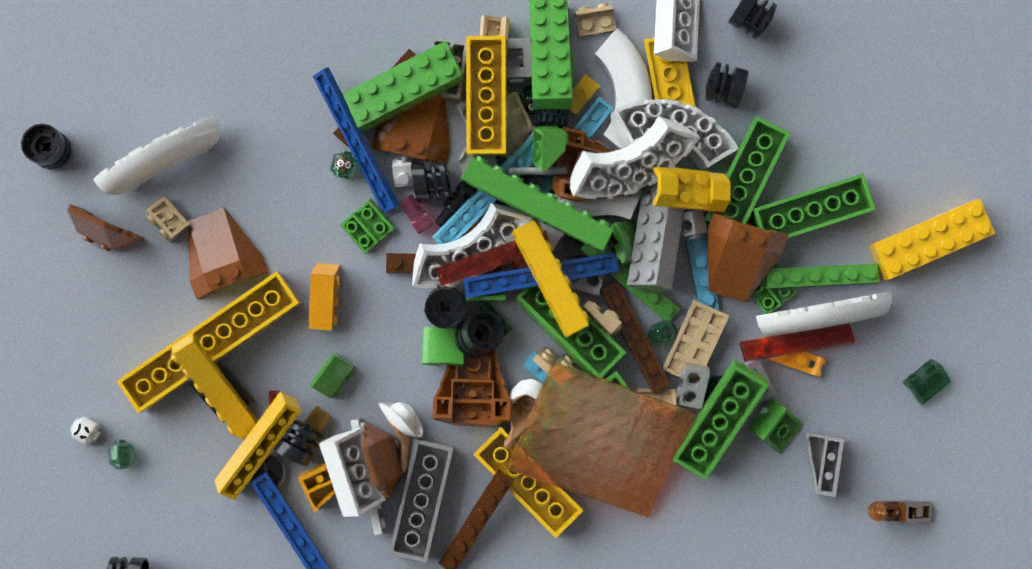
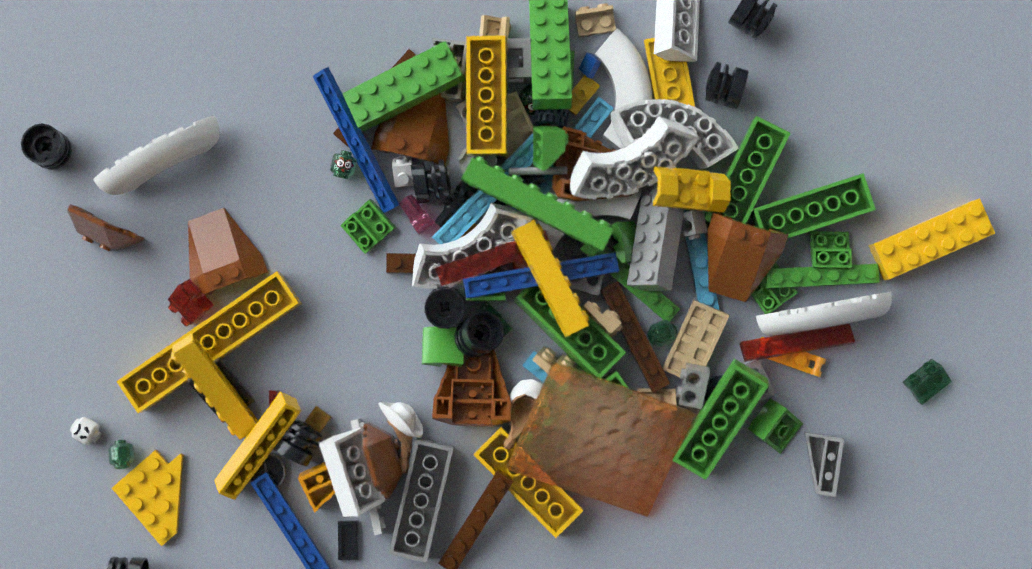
tan bracket [146,196,190,242] -> none
light orange wedge [309,263,340,331] -> none
bright green slope [309,353,355,398] -> none
reddish brown plate [868,500,932,523] -> none
none -> yellow wing [112,450,184,546]
none -> clear red hips [168,279,214,327]
none -> black tile [338,520,358,560]
none -> blue tile [578,52,601,79]
none -> bright green slope [809,231,852,268]

